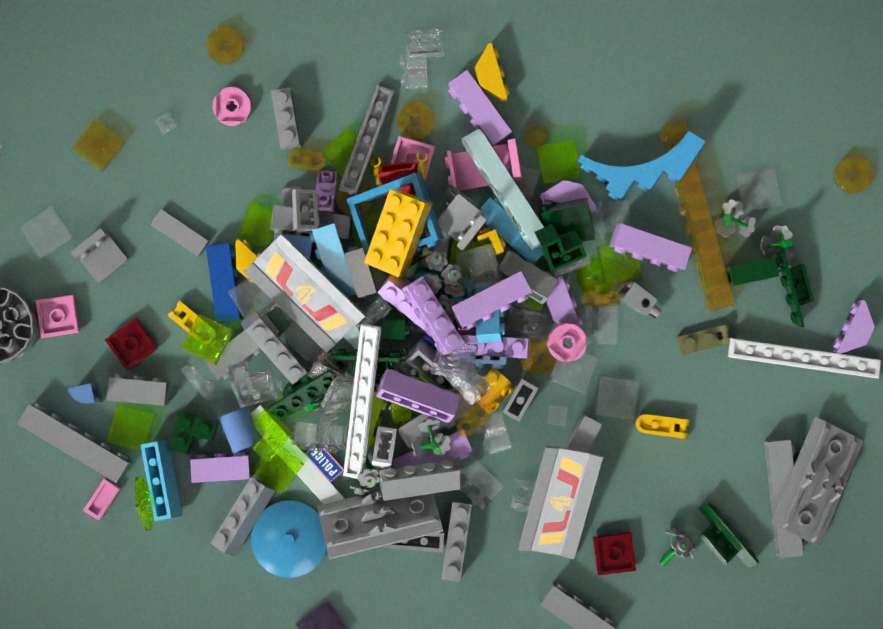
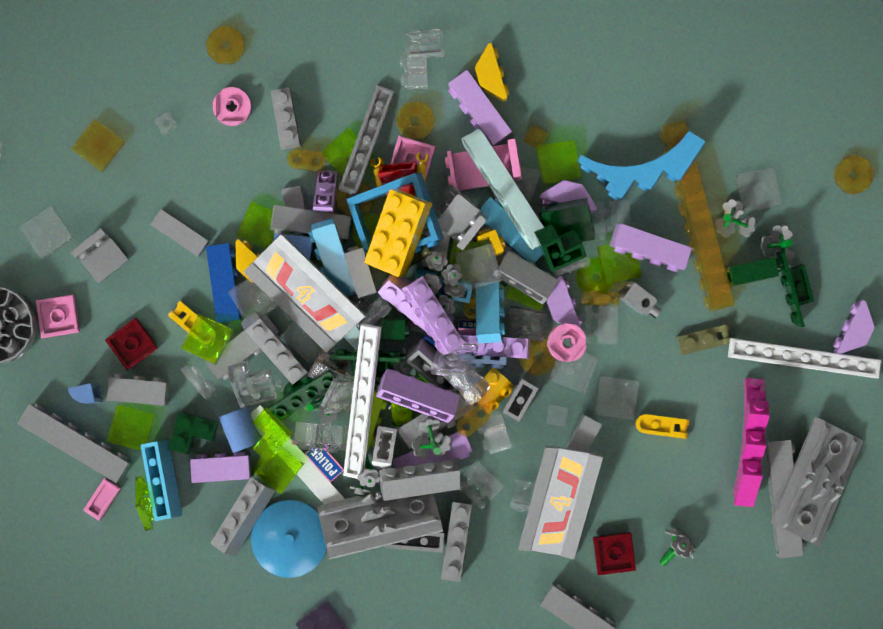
light grey bracket [292,189,320,233] -> none
lavender brick [450,271,532,330] -> none
dark green bracket [699,503,759,568] -> none
none -> dark pink arch [733,378,770,507]

